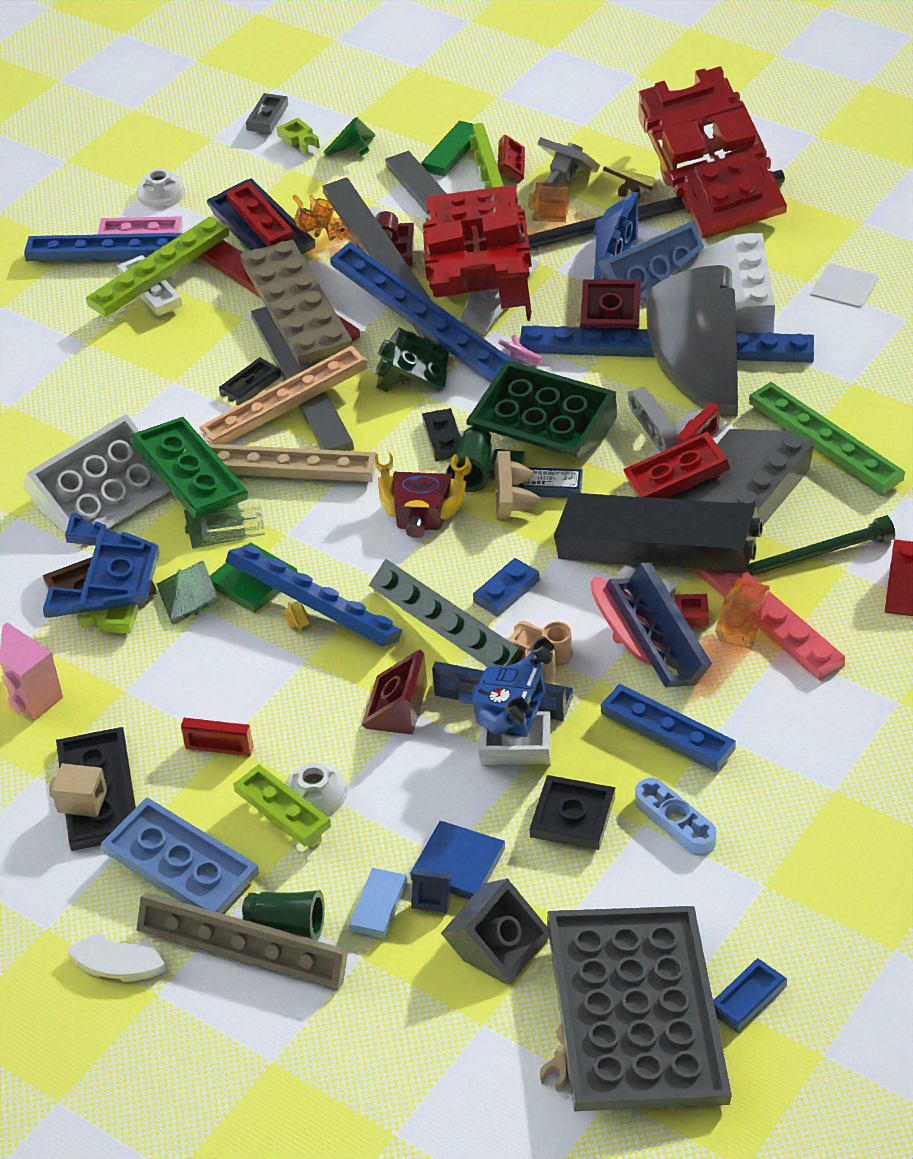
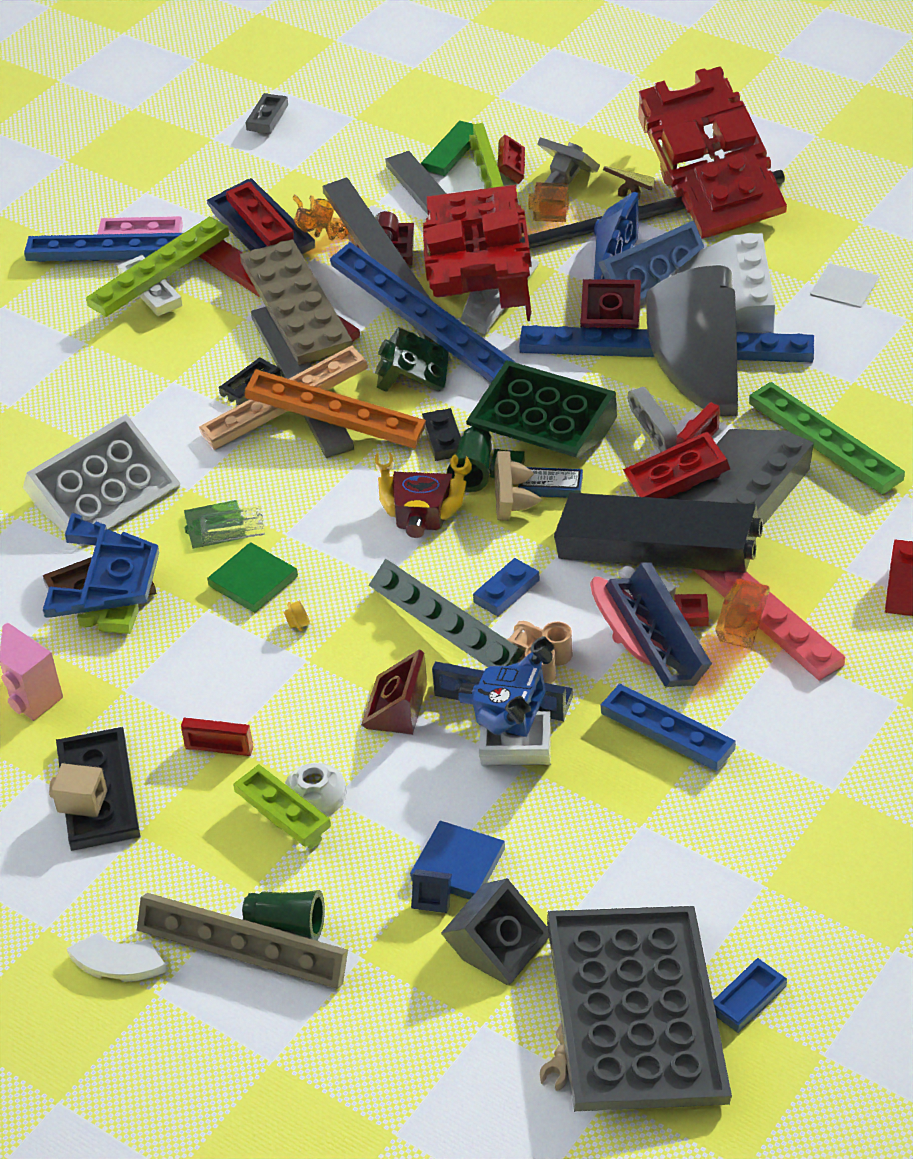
medium blue plate [101,797,259,914] -> none
green tile [130,416,248,519] -> none
white piece [136,168,185,208] -> none
clear green piece [156,560,221,625] -> none
tan plate [208,444,376,482] -> none
blue plate [225,545,403,647] -> none
lime plate [276,118,320,154] -> none
green piece [323,117,376,157] -> none
light blue tile [349,868,407,939] -> none
bright pink bar [498,335,542,367] -> none
black plate [529,775,616,850] -> none
light blue beam [635,778,717,855] -> none
dark green piece [747,515,896,575] -> none
none -> orange plate [245,369,426,449]

